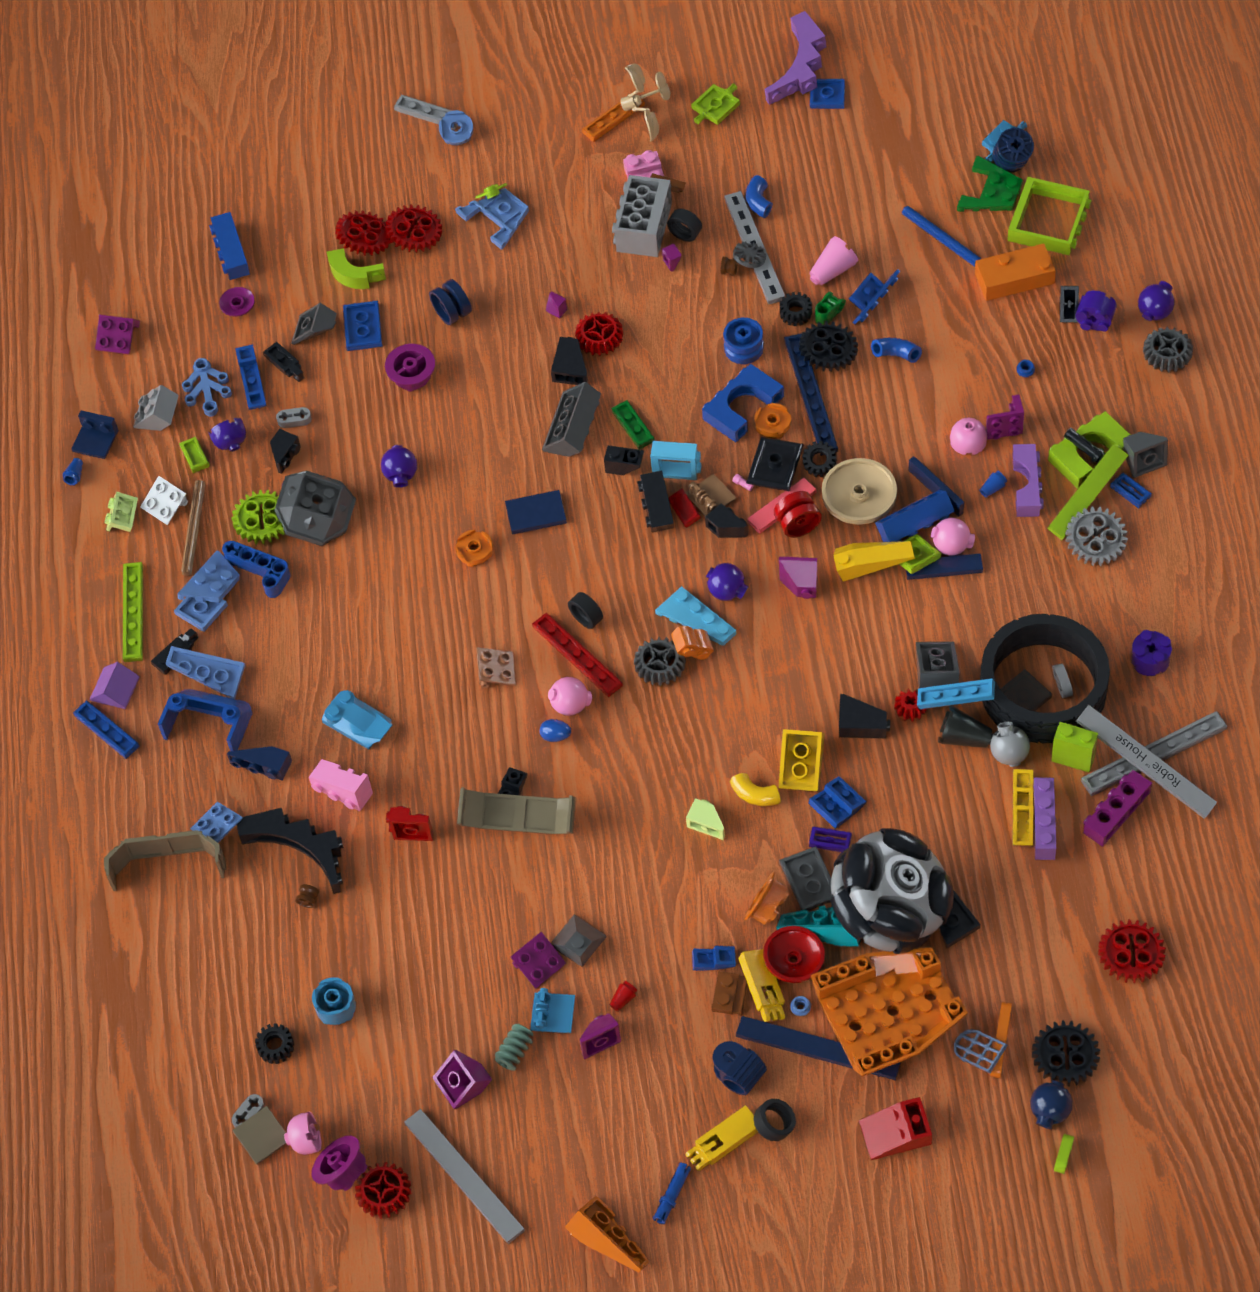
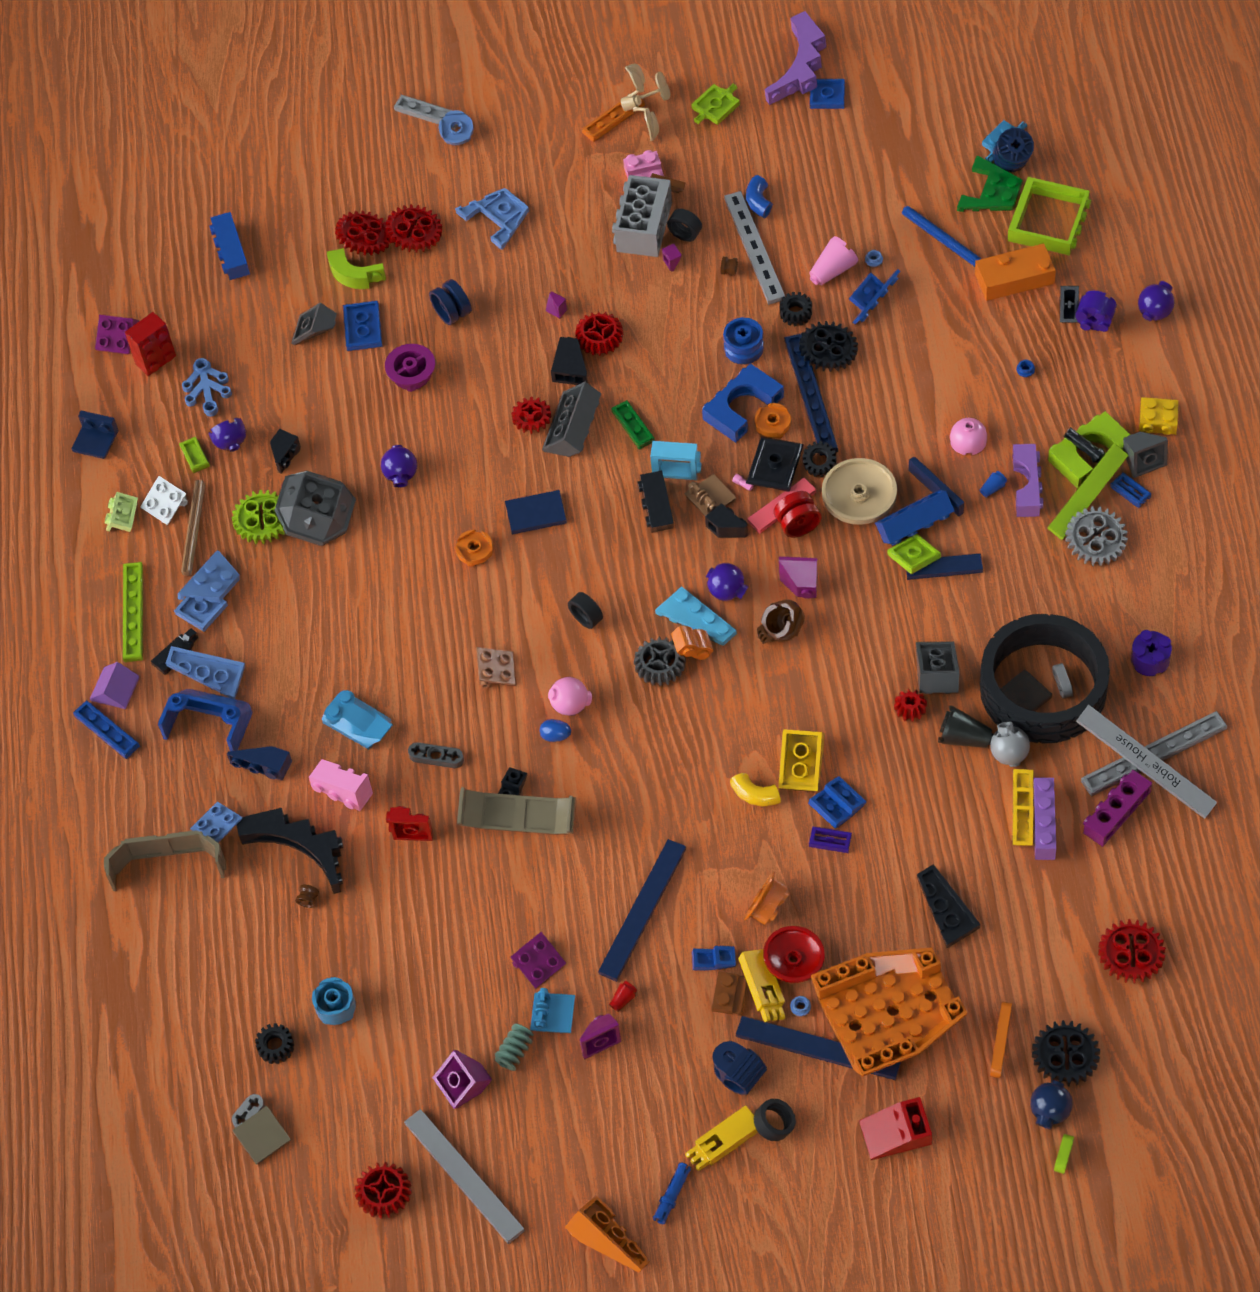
blue cone [63,458,83,485] -> none
light grey slope [133,385,179,431] -> none
magenta dish [219,287,255,317] -> none
blue beam [222,541,290,598] -> none
blue slope [235,344,267,410] -> none
black hinge [263,342,305,382] -> none
light grey beam [276,407,312,428] -> none
bright pink cylinder [284,1111,321,1155] -> none
magenta piece [311,1136,367,1191] -> none
lime plate [475,183,508,199] -> none
red tile [532,612,623,698] -> none
dark grey slope [551,915,606,967] -> none
black slope [604,445,644,475] -> none
red tile [668,488,702,528] -> none
yellowish green slope [686,798,725,840] -> none
dark grey wheel [733,241,766,268] -> none
teal wedge [776,905,861,947] -> none
dark grey tile [779,846,834,911] -> none
green piece [815,291,846,325] -> none
piece [831,828,954,954] -> none
yellow wedge [833,541,915,582] -> none
black slope [839,694,890,739] -> none
blue cylinder [871,337,922,363] -> none
dark azure plate [917,678,995,709] -> none
bright pink brick [931,518,975,556] -> none
sand blue window [954,1029,1008,1073] -> none
magenta bracket [986,394,1024,440] -> none
lime brick [1051,722,1098,772] -> none
dark grey gear [1143,326,1193,373] -> none
none -> red brick [125,312,176,376]
none -> dark grey beam [408,742,464,768]
none -> red gear [511,396,552,434]
none -> dark blue tile [598,839,686,982]
none -> reddish brown helmet [757,600,805,644]
none -> medium blue plate [865,250,883,267]
none -> yellow plate [1139,397,1179,435]

